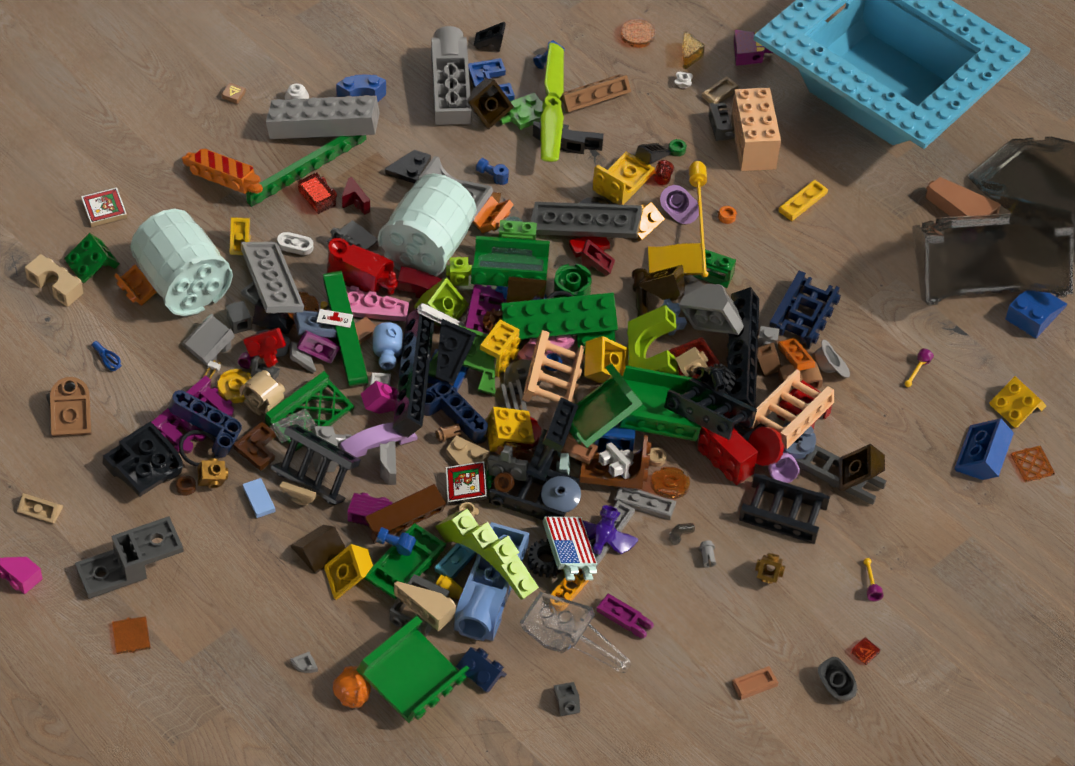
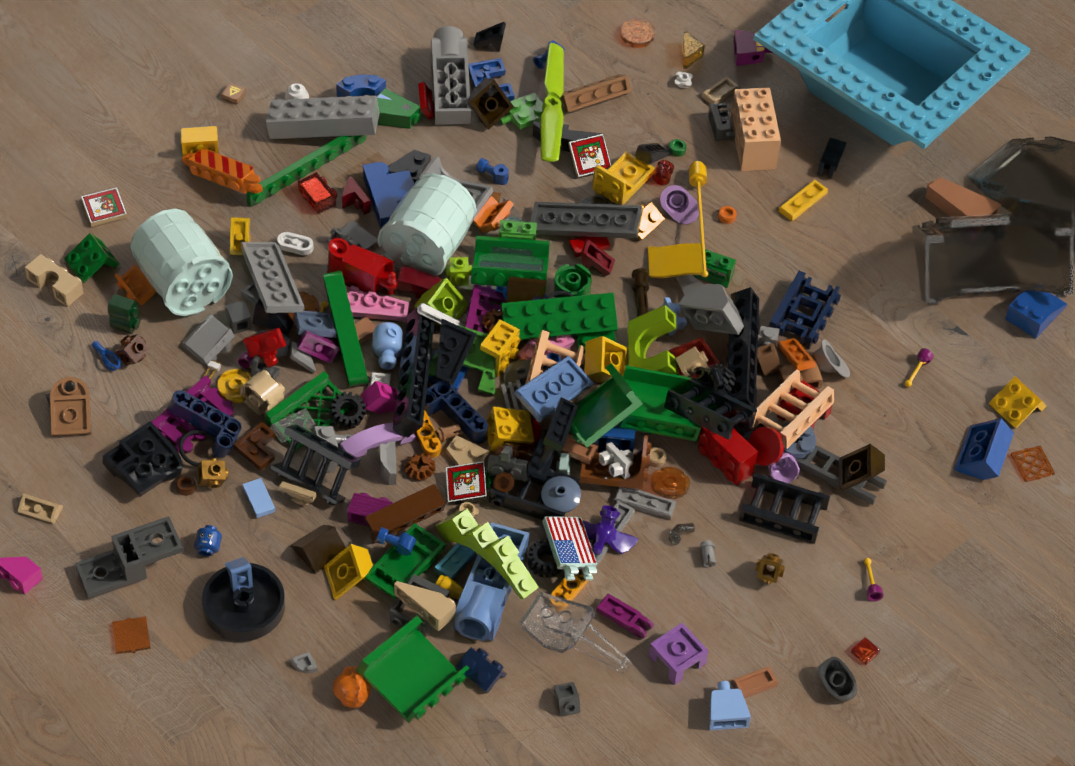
white sticker [317,309,353,328] -> none
dark brown slope [639,265,685,301] -> none
none -> dark green brick [108,294,140,334]
none -> reddish brown brick [114,334,150,366]
none -> yellow bracket [181,126,219,156]
none -> blue head [194,525,222,556]
none -> black piece [202,563,285,641]
none -> medium blue slope [225,557,253,592]
none -> black tyre [329,392,366,430]
none -> blue brick [363,162,414,229]
none -> green slope [377,88,421,129]
none -> dark orange gear [404,452,436,480]
none -> light orange beam [415,410,441,458]
none -> red tile [418,82,435,120]
none -> medium blue tile [514,356,594,422]
none -> tile [568,134,611,178]
none -> medium lavender panel [649,623,709,685]
none -> light blue torso [709,681,751,731]
none -> black hinge [817,138,847,179]

